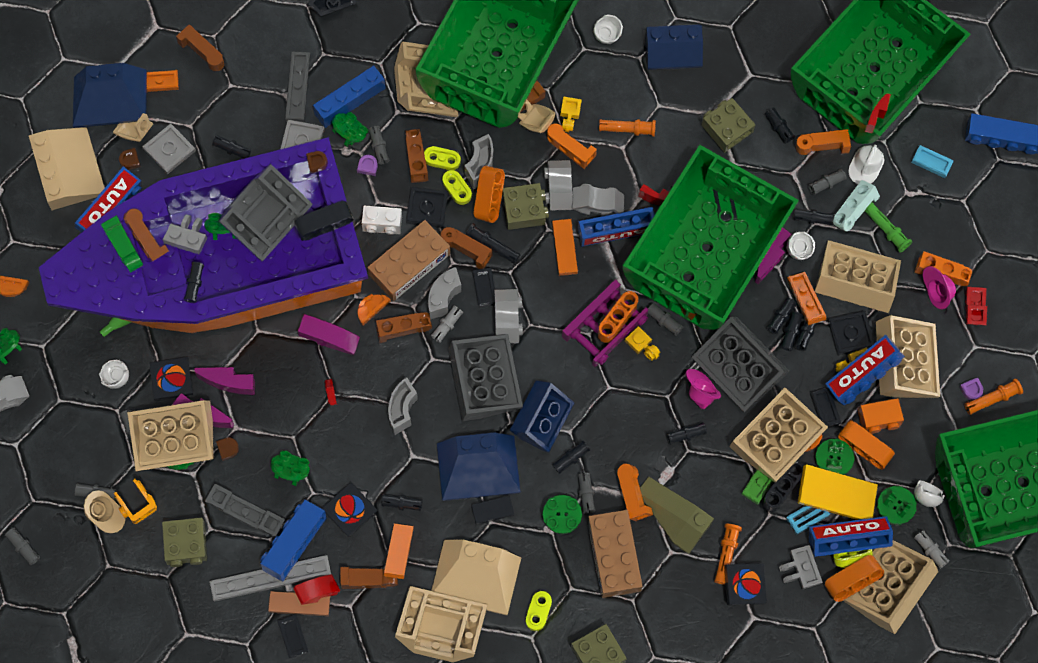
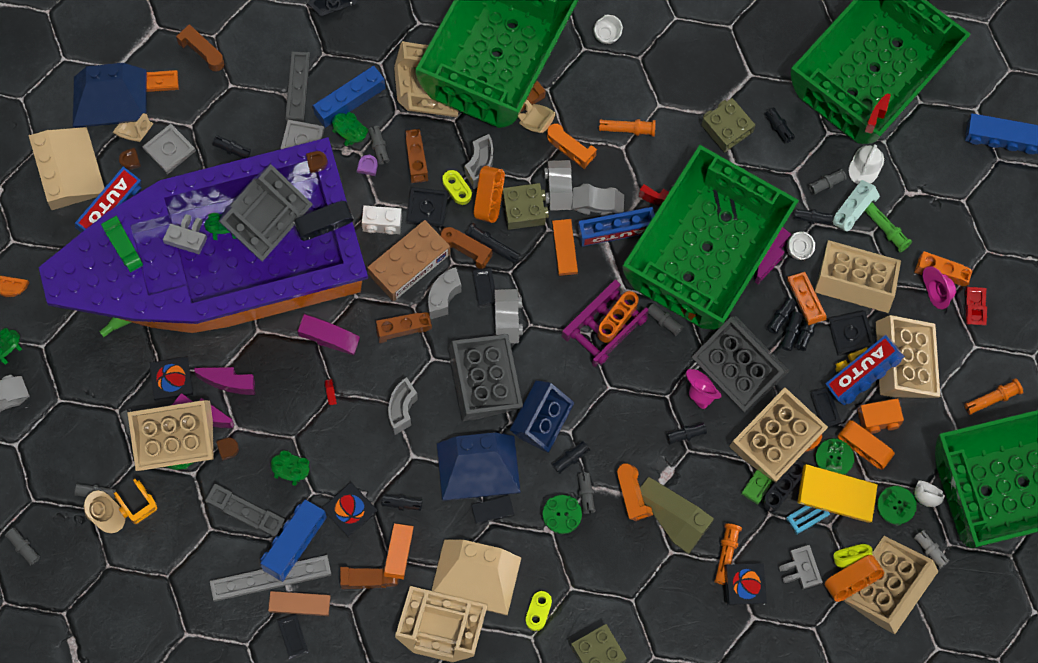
white hair [99,360,129,389] -> none
dark orange leg [123,209,169,262] -> none
olive brick [162,518,207,567] -> none
black pin [184,262,204,303] -> none
red slope [293,574,340,605] -> none
orange tile [358,294,391,326] -> none
neon yellow plate [424,146,461,170] -> none
light grey pin [431,306,463,343] -> none
yellow plate [560,97,582,133] -> none
medium nougat brick [588,510,643,598] -> none
yellow plate [625,326,660,361] -> none
dark blue slope [645,25,703,70] -> none
orange leg [796,129,851,155] -> none
blue brick [809,516,893,557] -> none
medium azure tile [911,145,953,178] -> none
medium lavender tile [959,378,983,401] -> none

